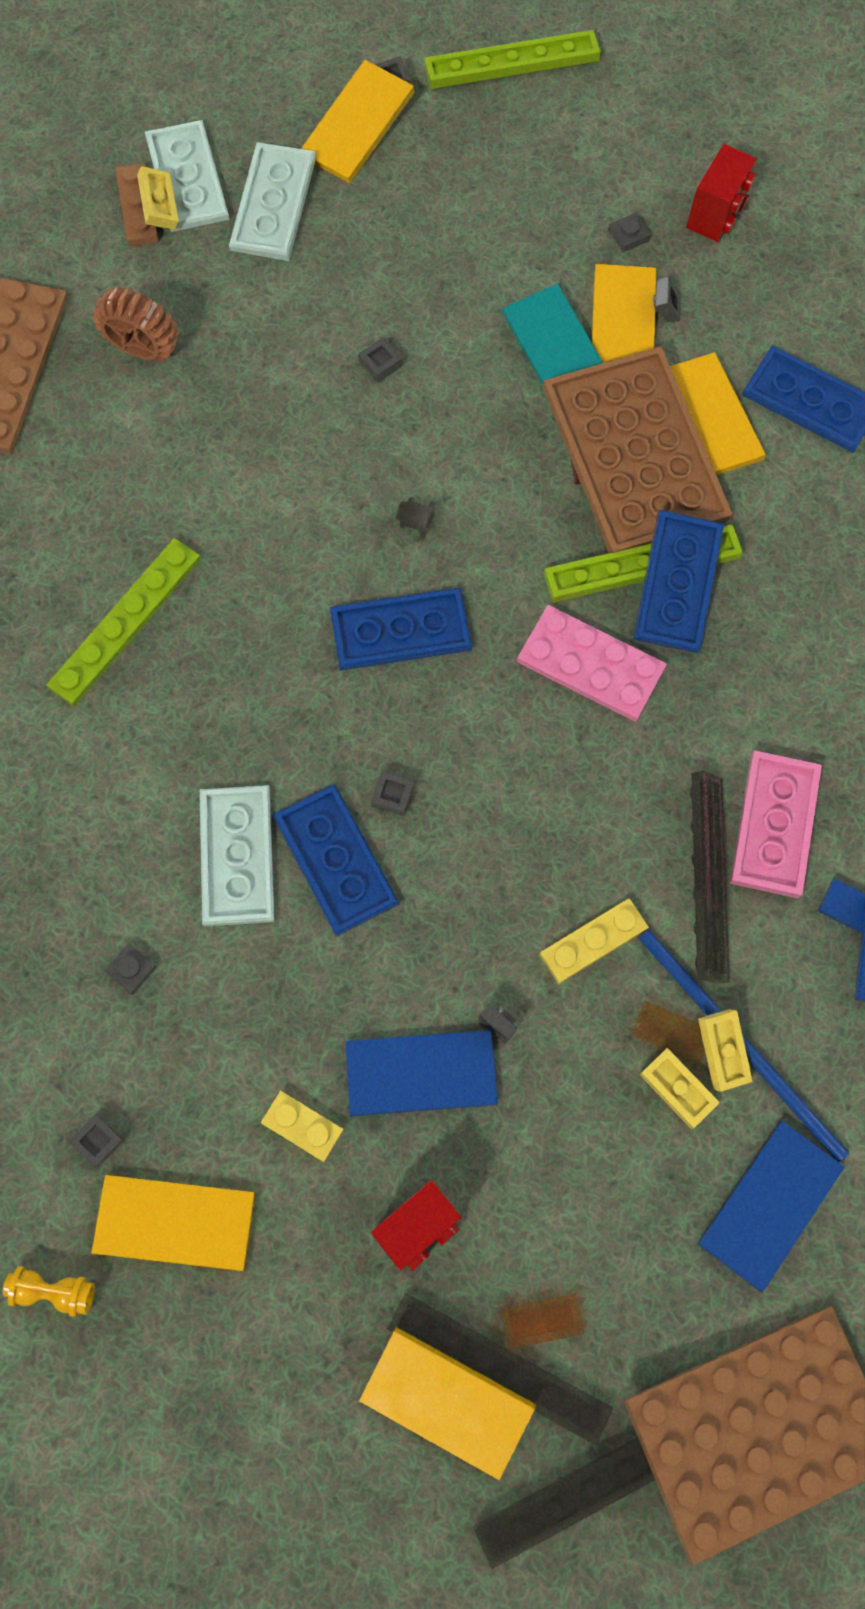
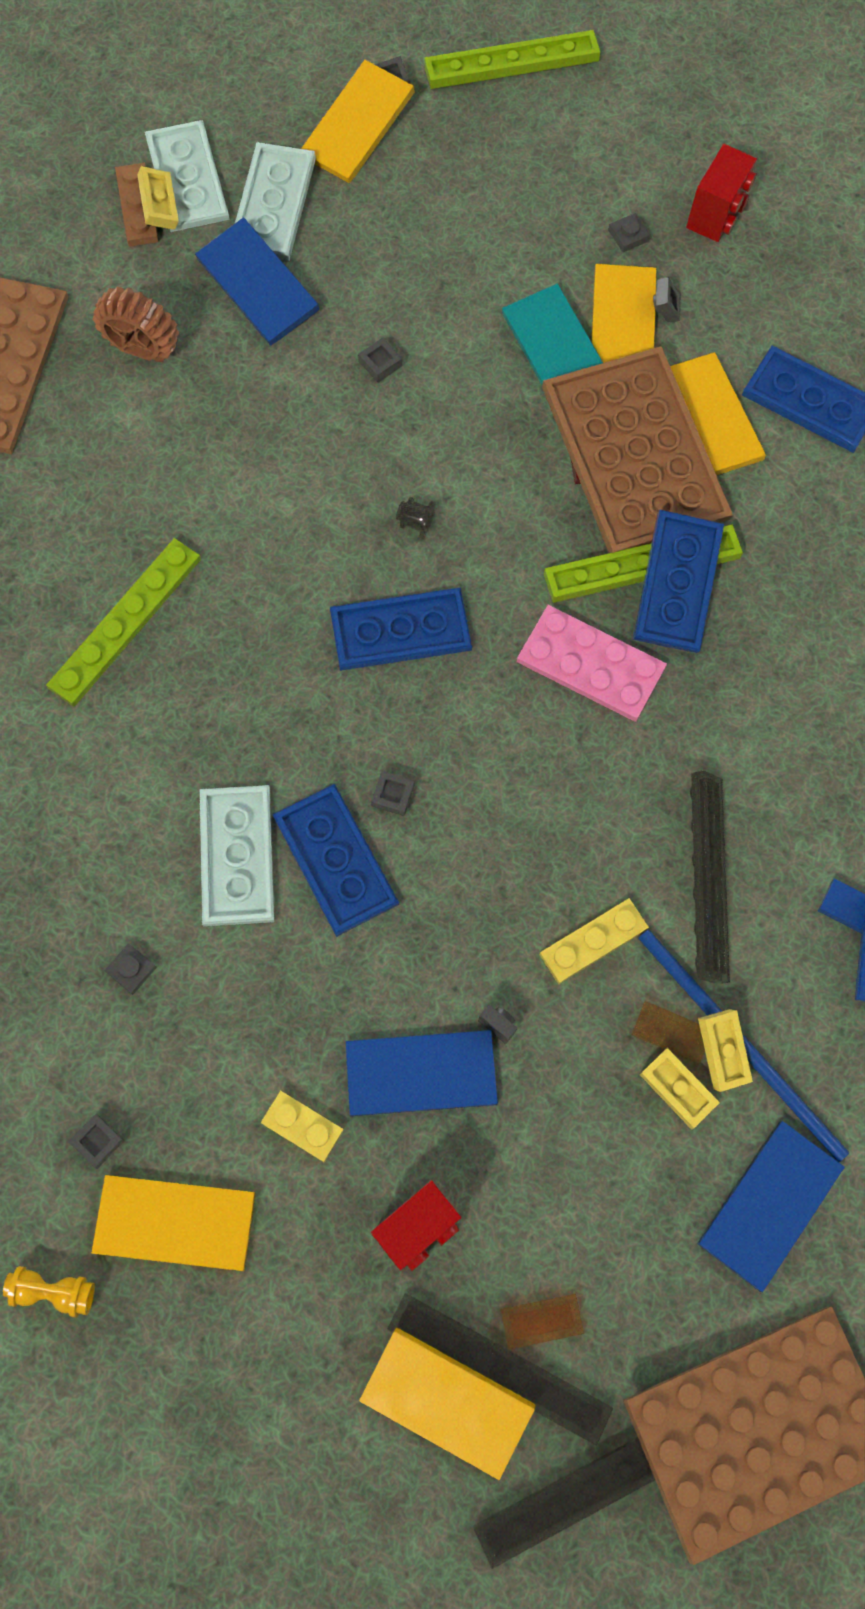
bright pink plate [729,750,822,899] -> none
none -> blue tile [195,217,320,346]

